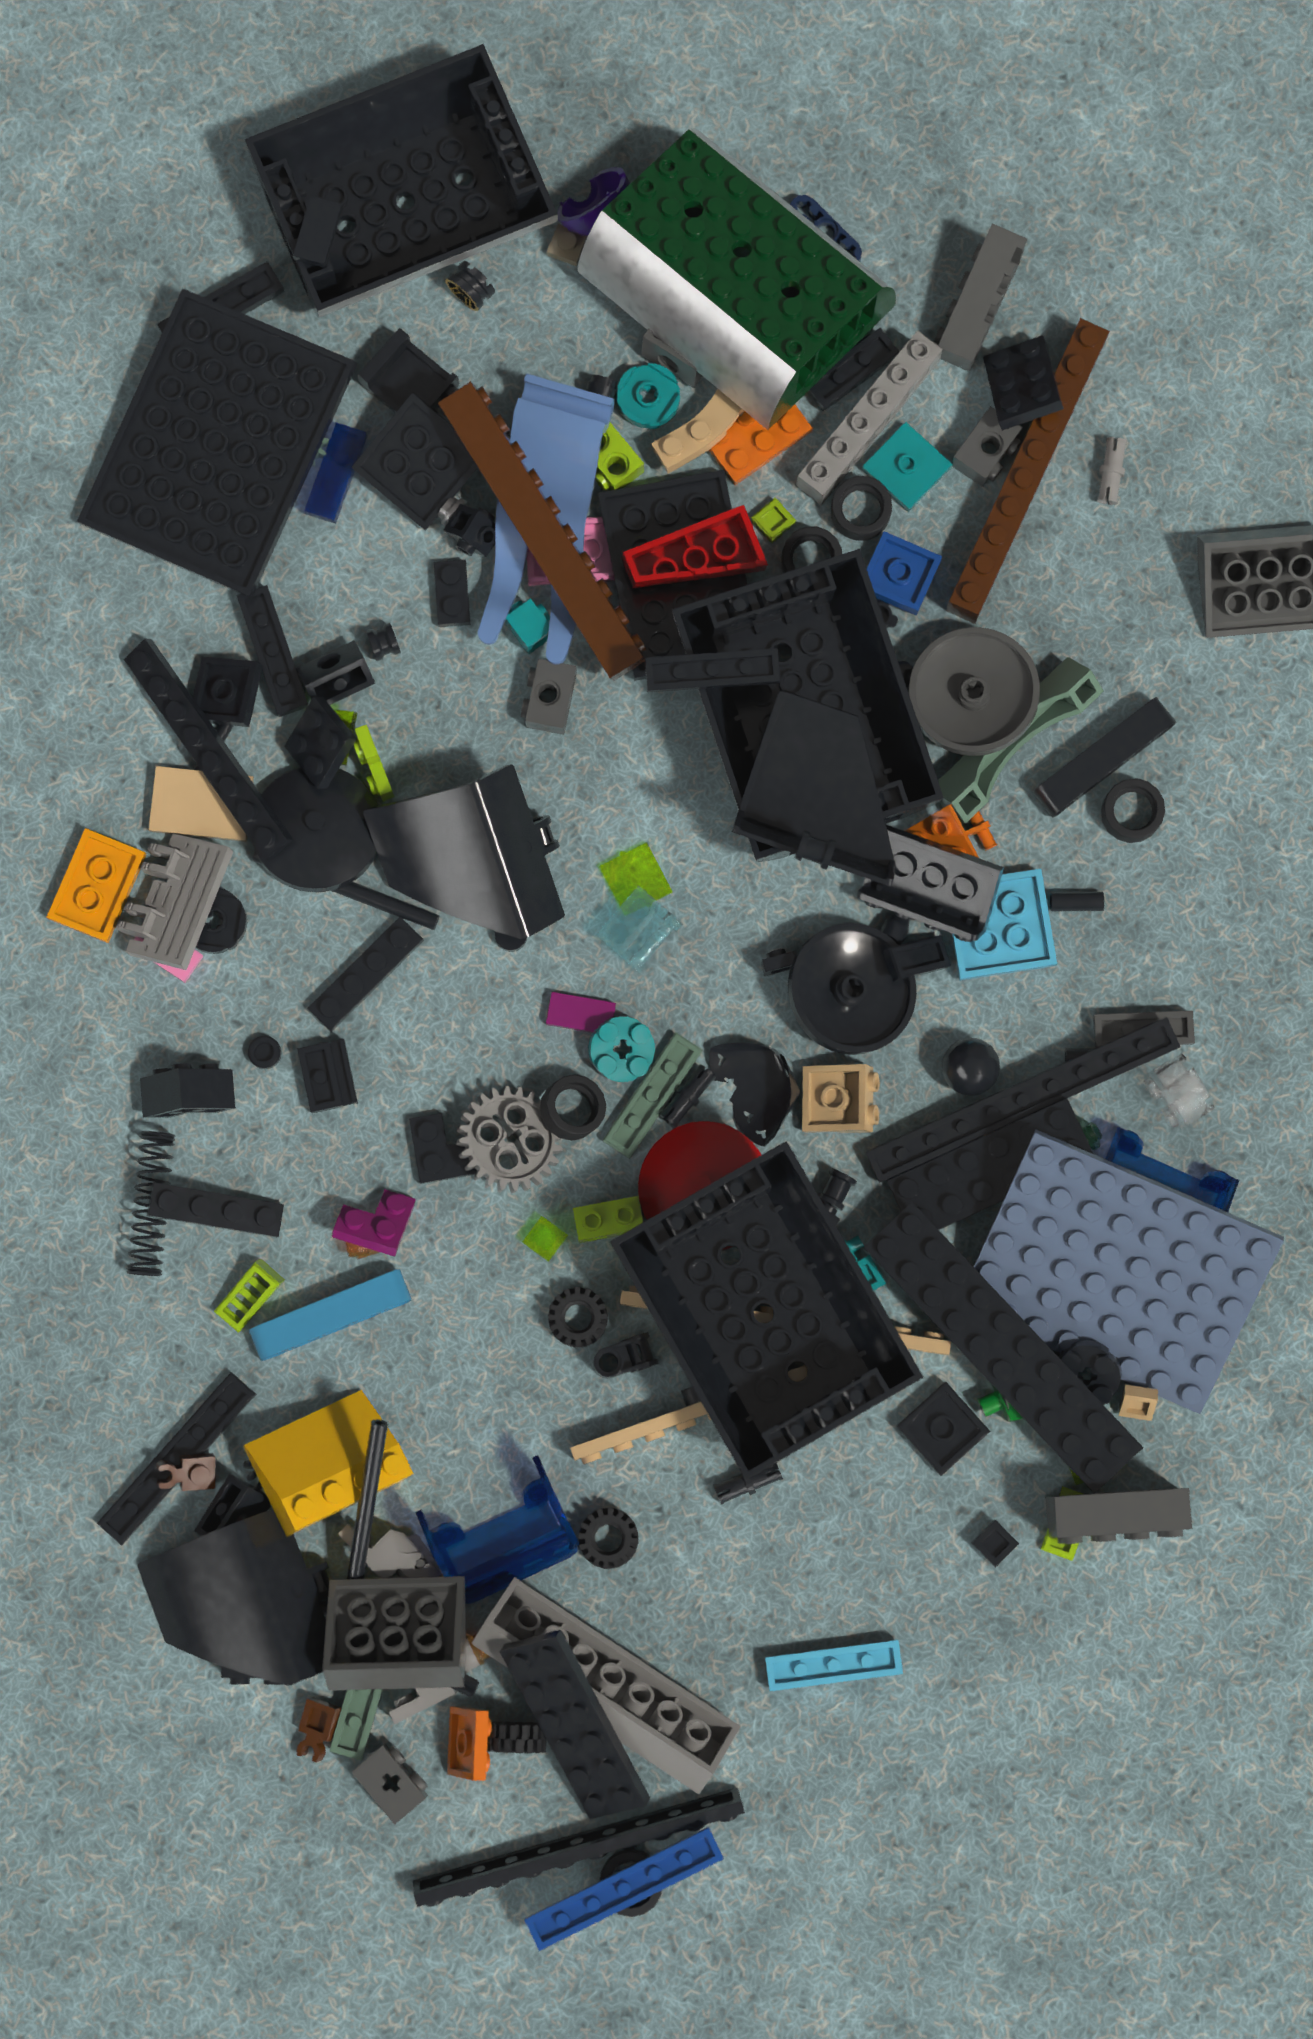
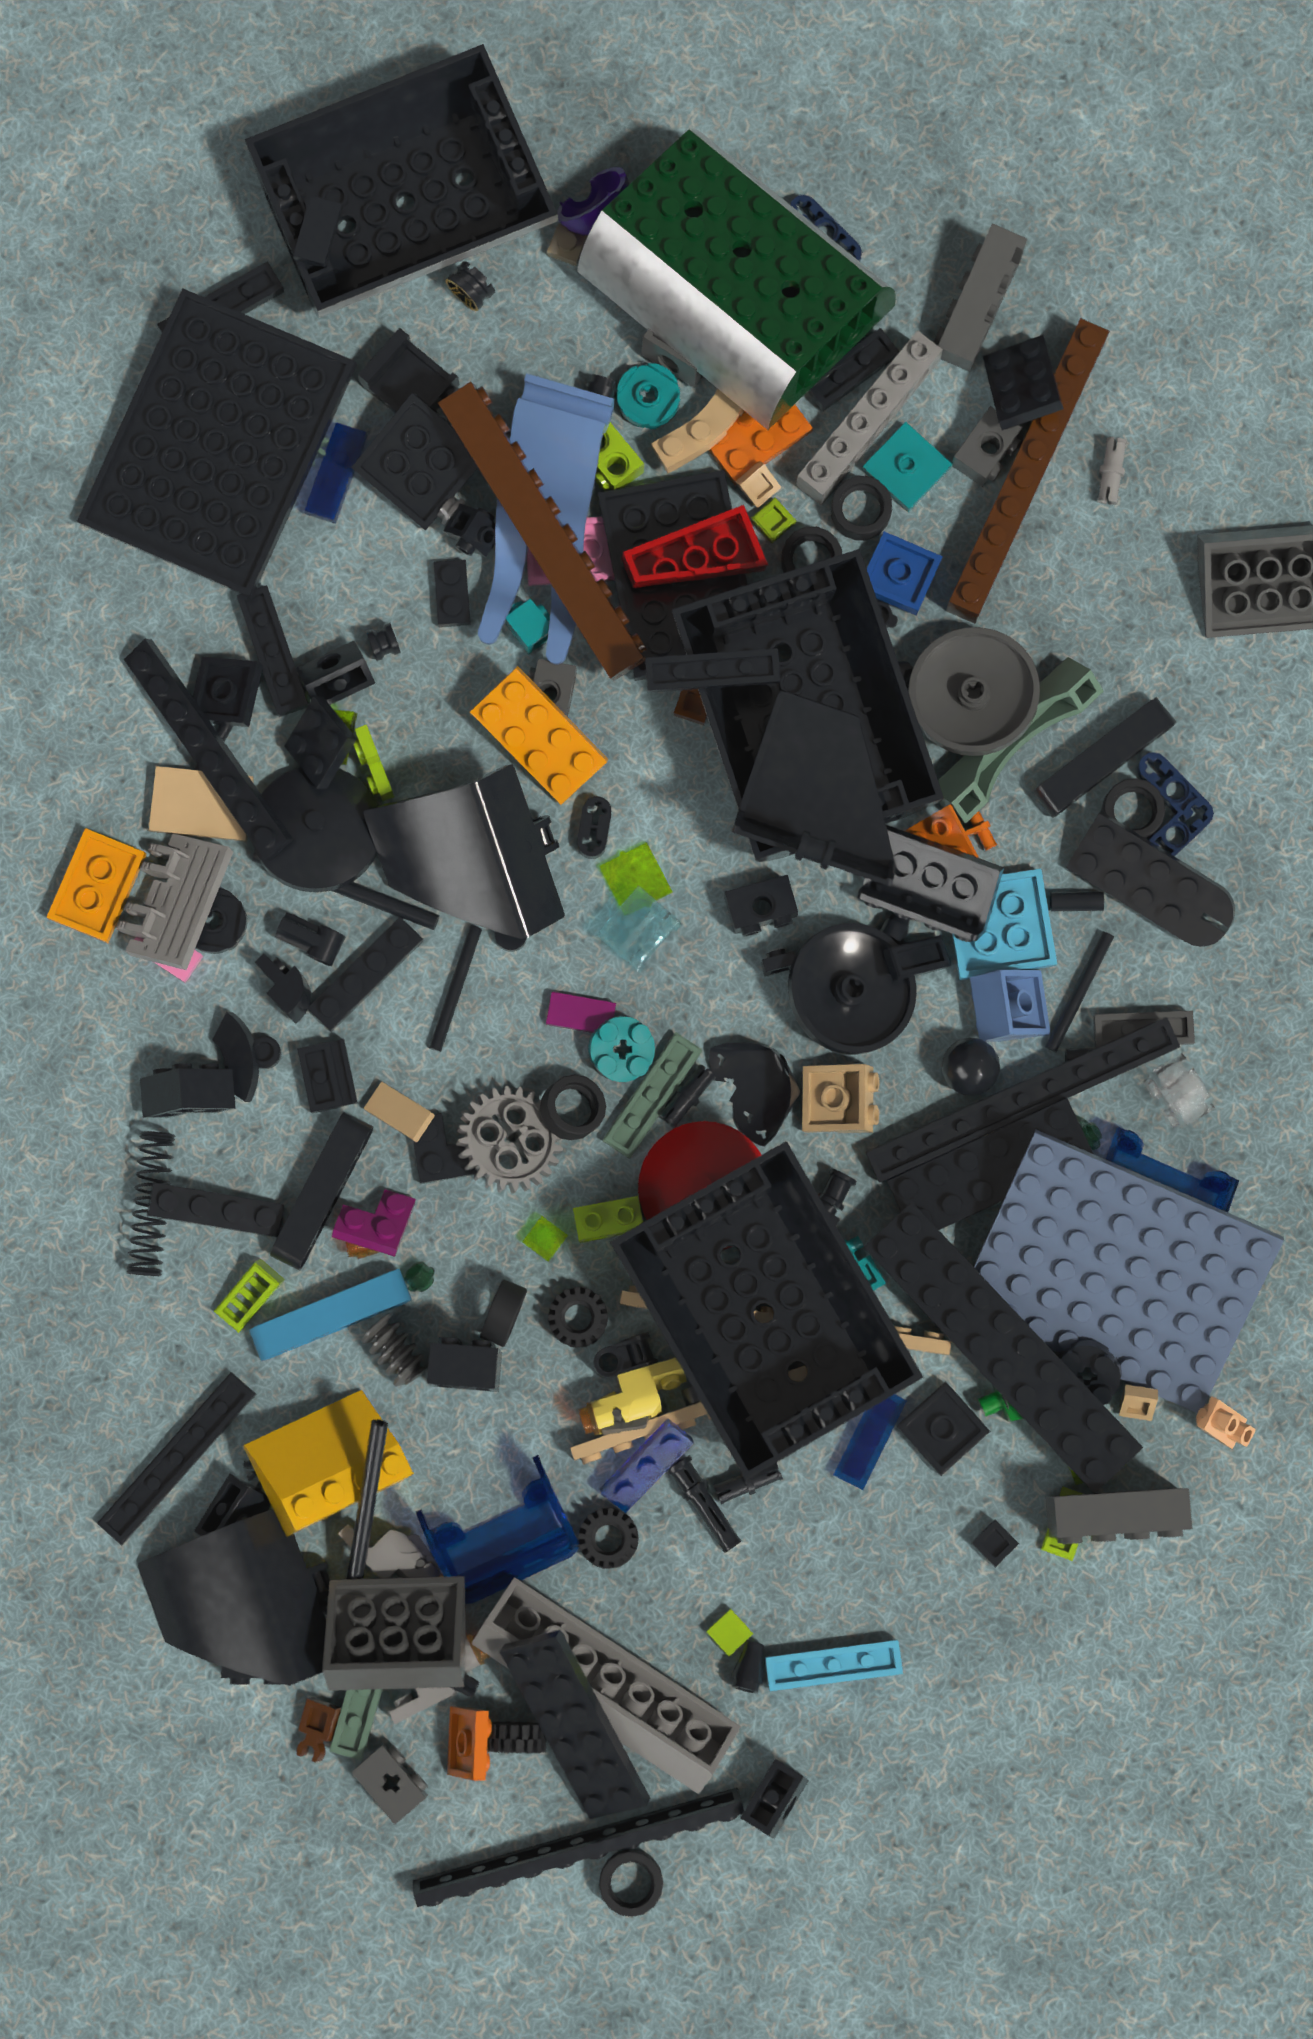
plate [156,1453,215,1491] -> none
blue plate [524,1827,724,1951] -> none
none -> black tile [212,1012,259,1102]
none -> black brick [255,953,311,1024]
none -> black beam [270,1112,374,1271]
none -> black piece [275,912,346,967]
none -> dark grey piece [361,1312,428,1387]
none -> tan tile [363,1081,435,1143]
none -> clear green plate [404,1261,435,1292]
none -> black brick [427,1337,502,1392]
none -> black bar [429,925,482,1052]
none -> light orange plate [470,665,608,805]
none -> black tyre [480,1279,527,1347]
none -> black beam [577,796,612,859]
none -> light yellow plate [578,1358,687,1435]
none -> clear blue plate [600,1418,694,1513]
none -> black pin [665,1455,742,1553]
none -> reddish brown plate [673,689,707,726]
none -> lime tile [706,1608,753,1656]
none -> black brick [724,875,798,937]
none -> black cone [730,1641,765,1693]
none -> tan plate [736,461,781,508]
none -> black brick [740,1759,809,1839]
none -> clear blue plate [833,1394,907,1490]
none -> medium blue slope [970,970,1051,1042]
none -> black bar [1045,931,1114,1053]
none -> black plate [1066,811,1235,947]
none -> dark blue beam [1137,752,1214,856]
none -> light nougat hips [1196,1396,1255,1449]

